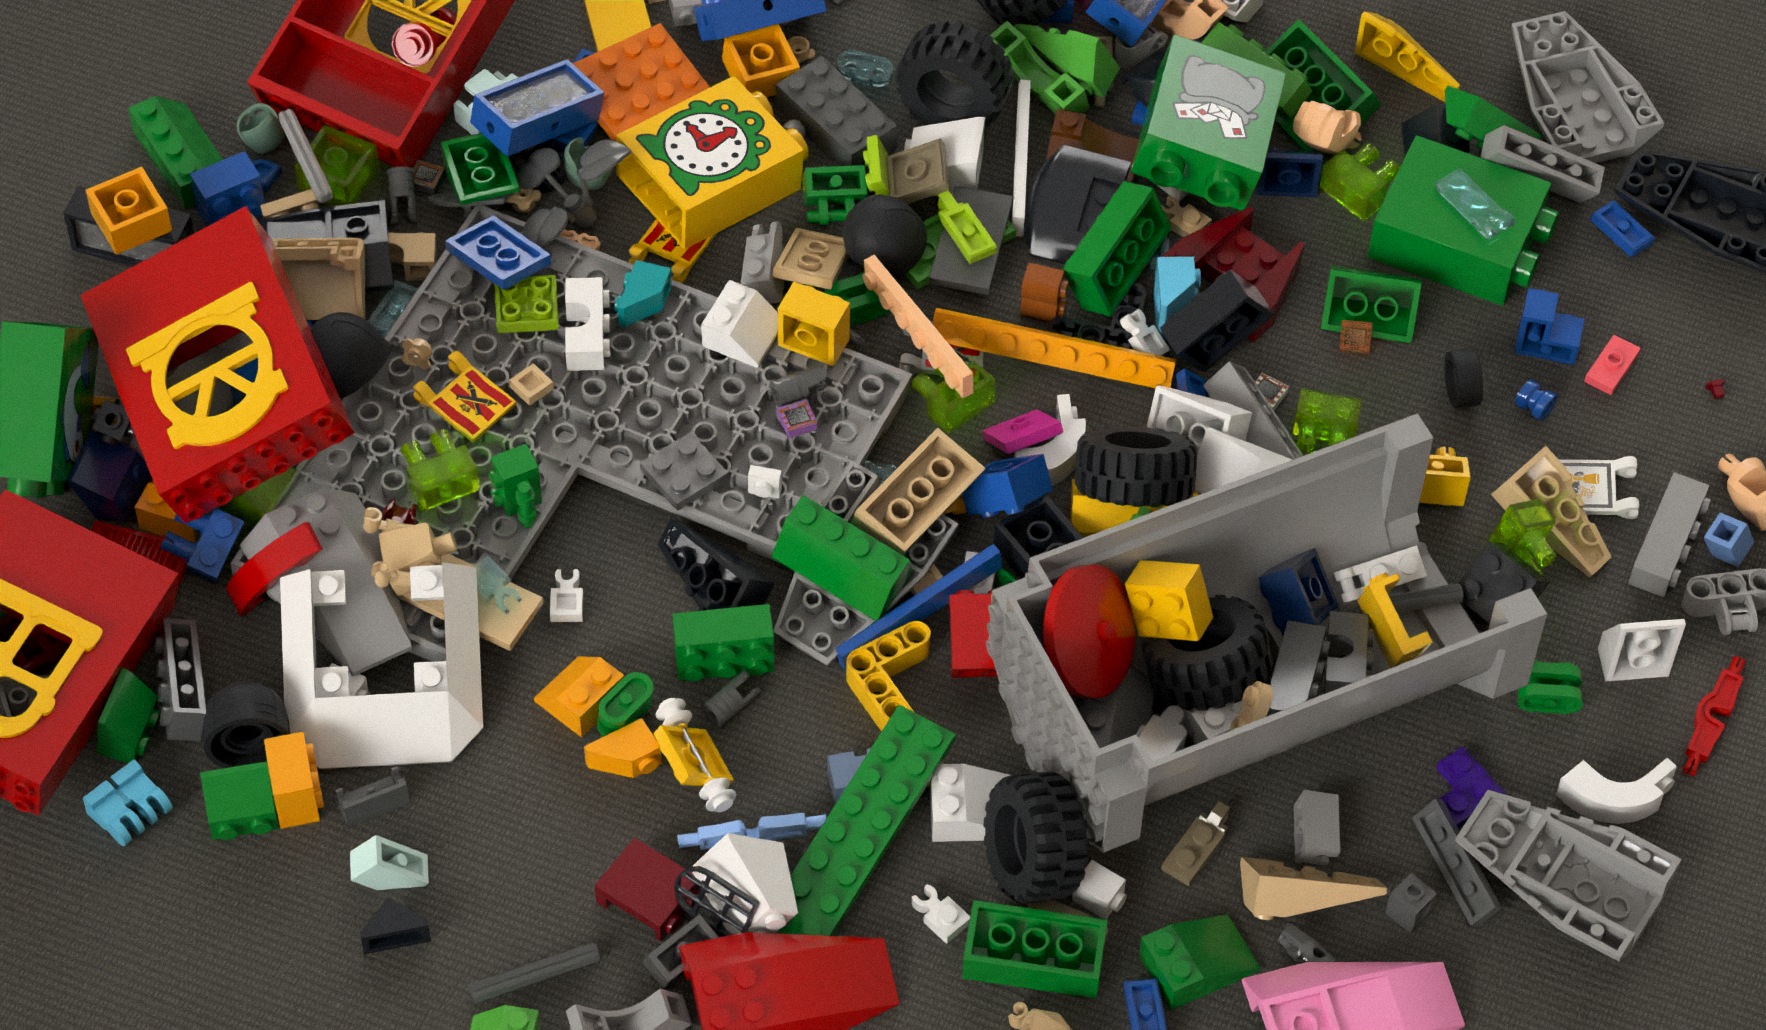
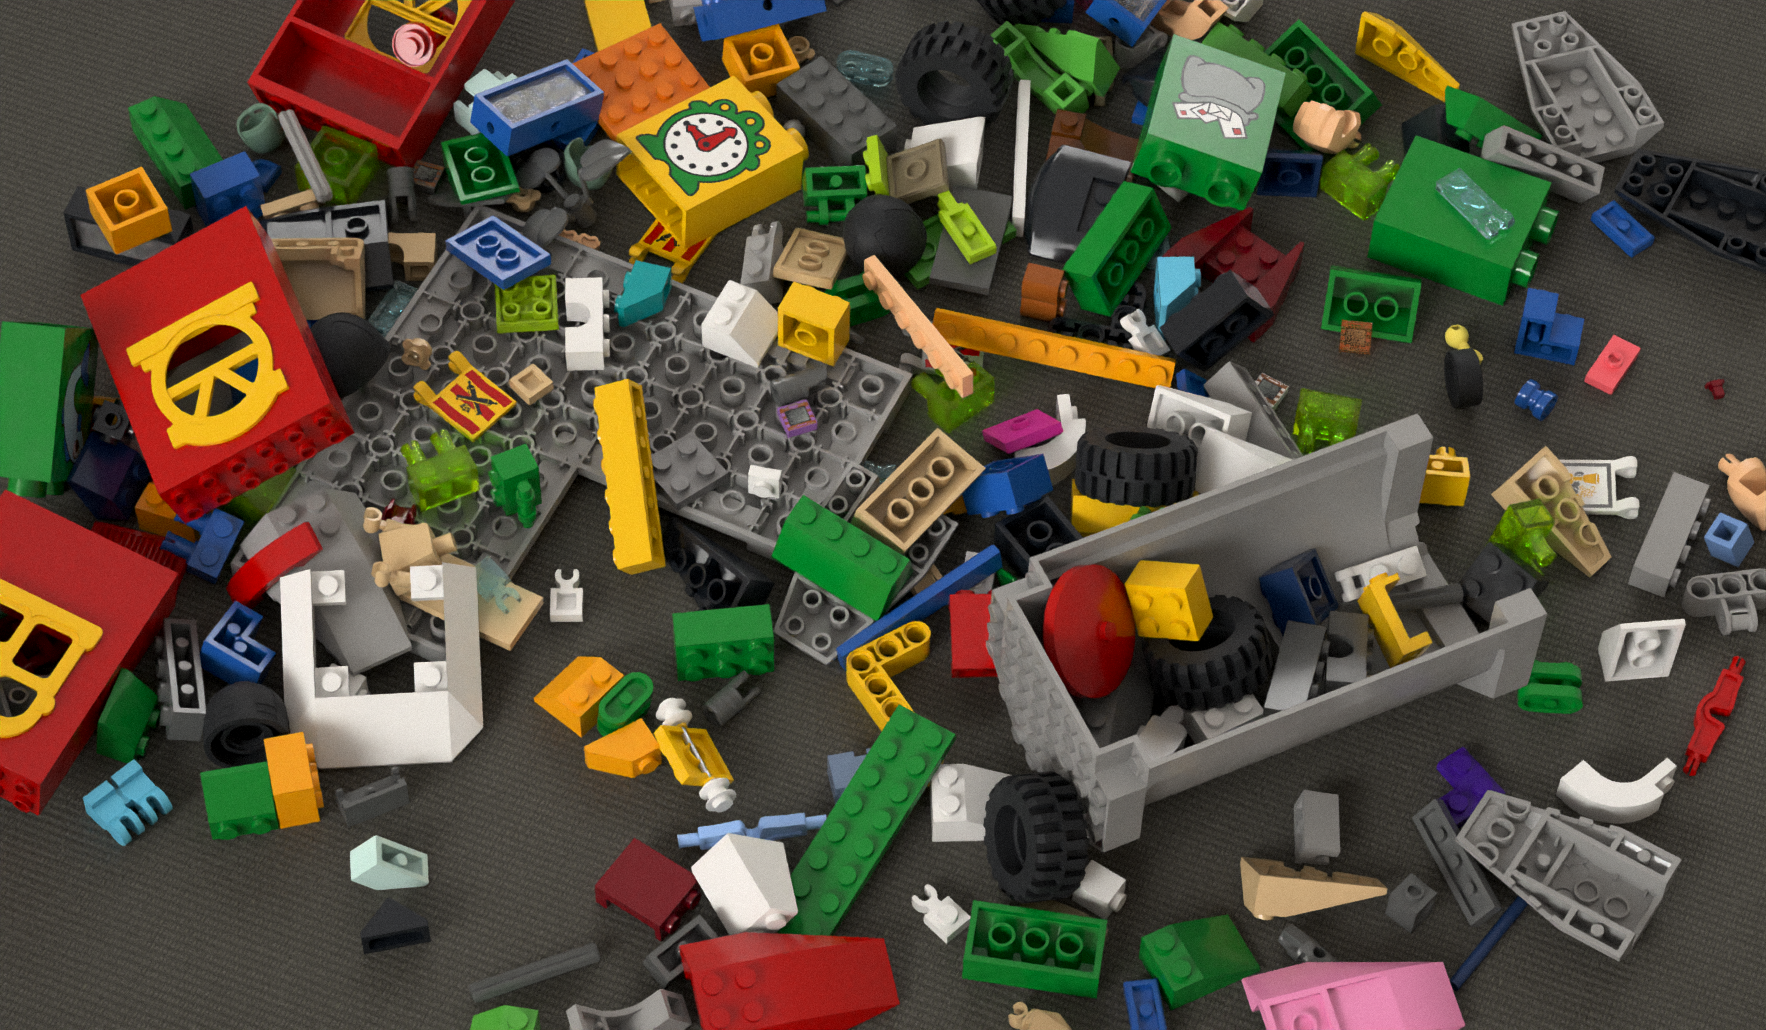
black window [674,866,760,937] -> none
tan plate [1161,195,1212,237] -> none
dark tan hinge [1161,801,1230,886] -> none
tan plate [1230,681,1273,731] -> none
none -> blue brick [200,600,276,684]
none -> yellow brick [593,379,666,575]
none -> light yellow arm [1445,324,1483,365]
none -> dark blue bar [1450,895,1528,991]

